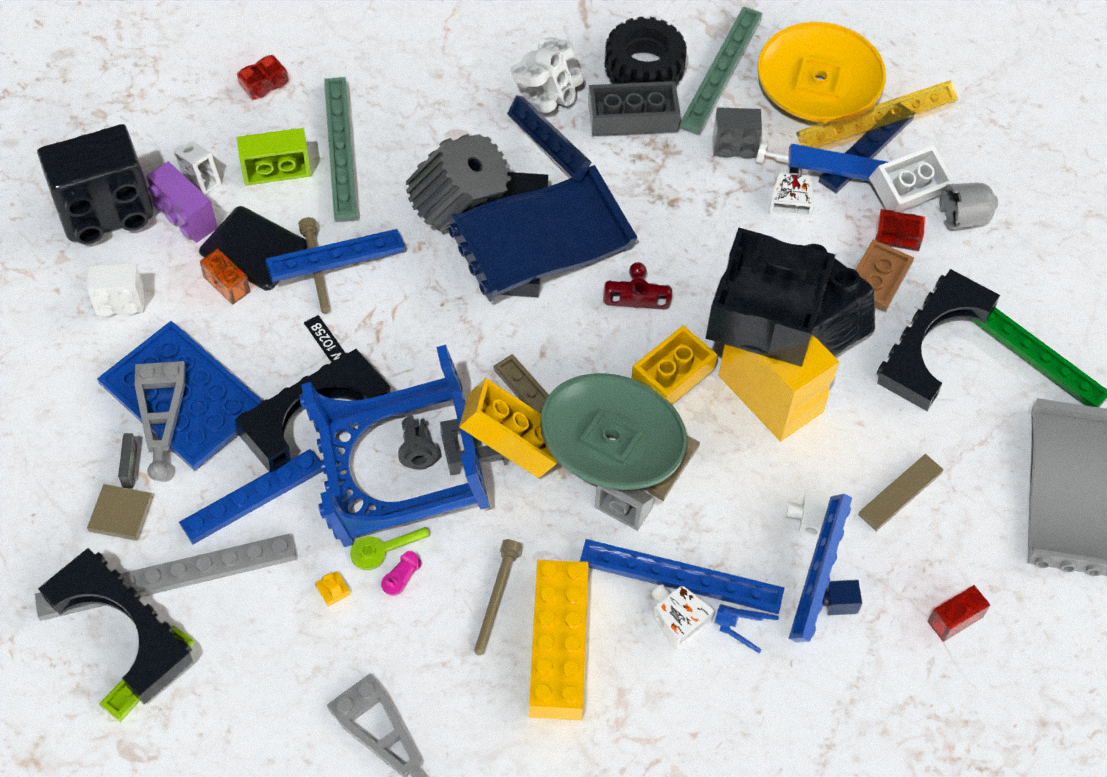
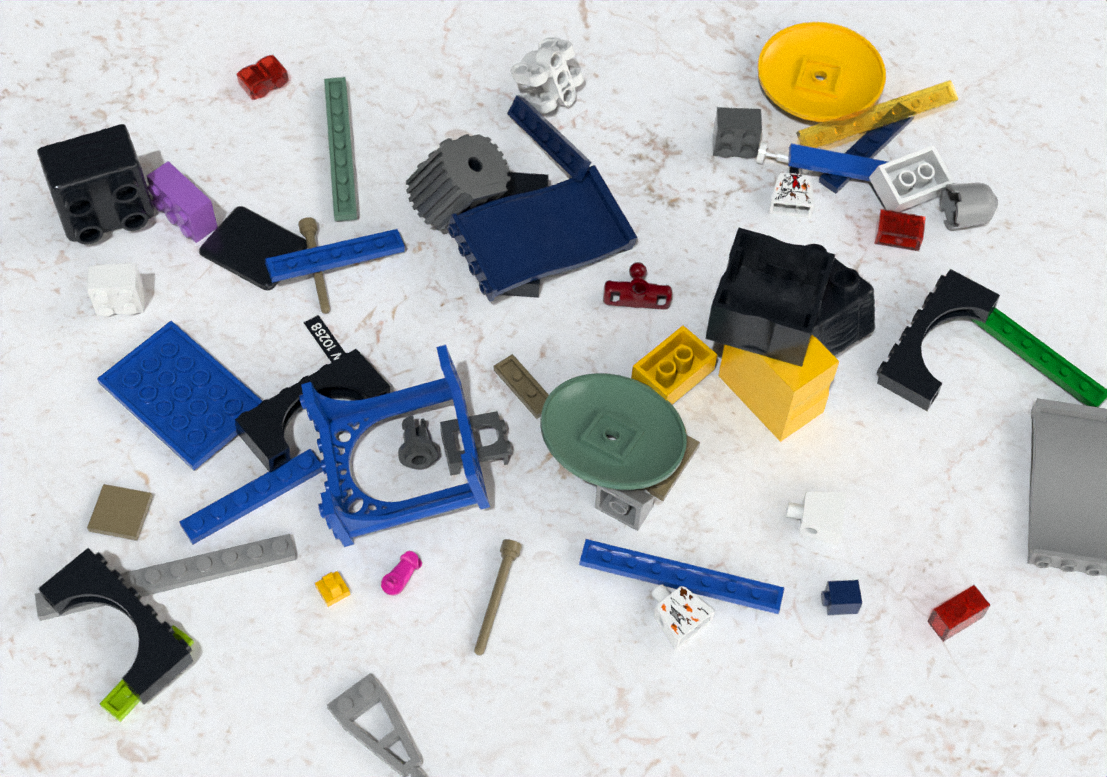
dark grey tile [118,433,137,489] -> none
light grey plate [135,361,186,481] -> none
white torso [174,141,221,194] -> none
clear orange brick [199,249,251,305] -> none
lime brick [236,128,311,186] -> none
lime piece [350,527,429,570] -> none
yellow brick [459,378,557,478] -> none
yellow brick [529,559,588,720] -> none
dark grey brick [588,81,680,135] -> none
black tyre [604,16,687,86] -> none
sand green plate [680,6,762,134] -> none
blue plant [715,604,779,653] -> none
blue plate [788,494,852,643] -> none
medium nougat plate [856,239,914,312] -> none
dark tan tile [858,453,944,532] -> none

